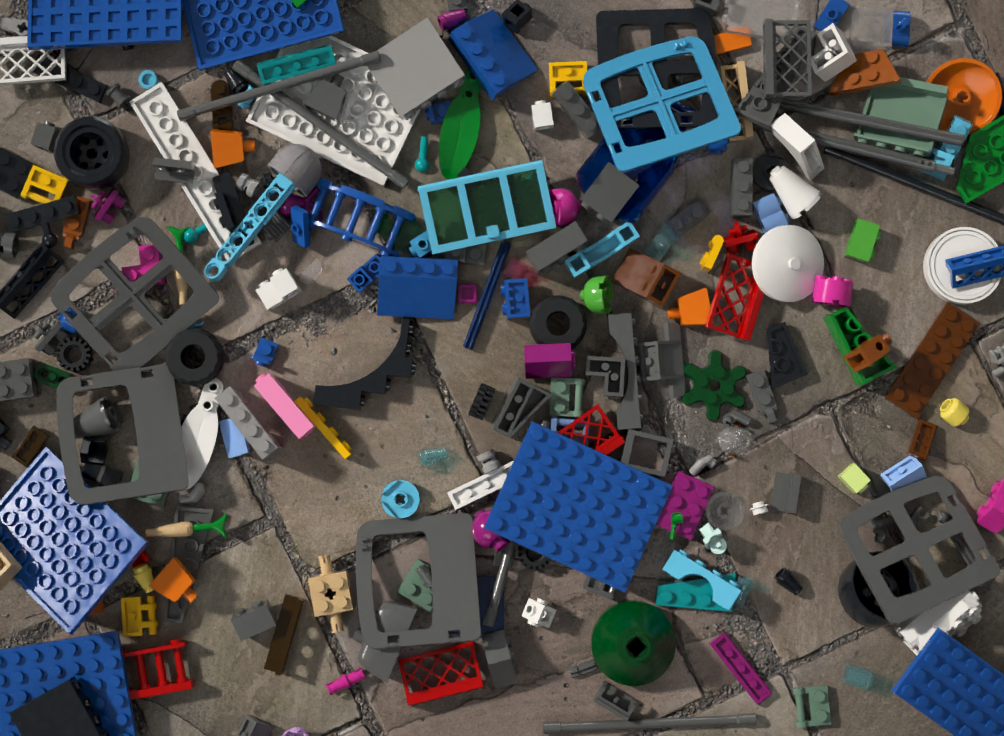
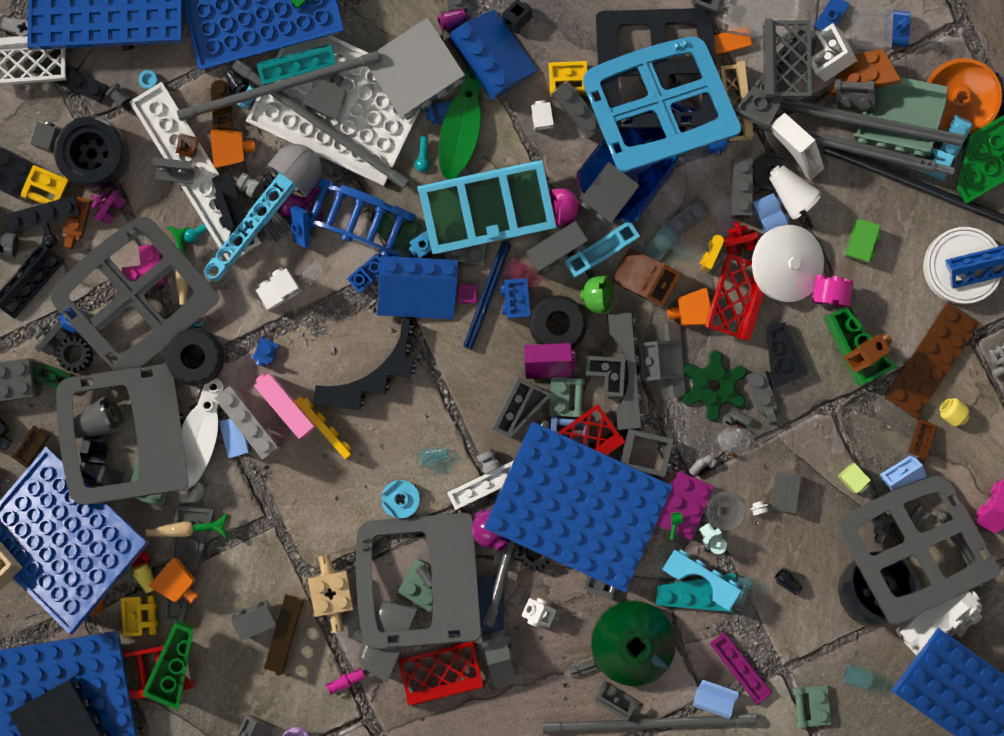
black tyre [468,383,496,420] -> none
none -> green wedge [142,619,194,710]
none -> reddish brown tile [176,133,199,158]
none -> light blue panel [693,680,739,719]
none -> dark grey plate [835,79,877,110]

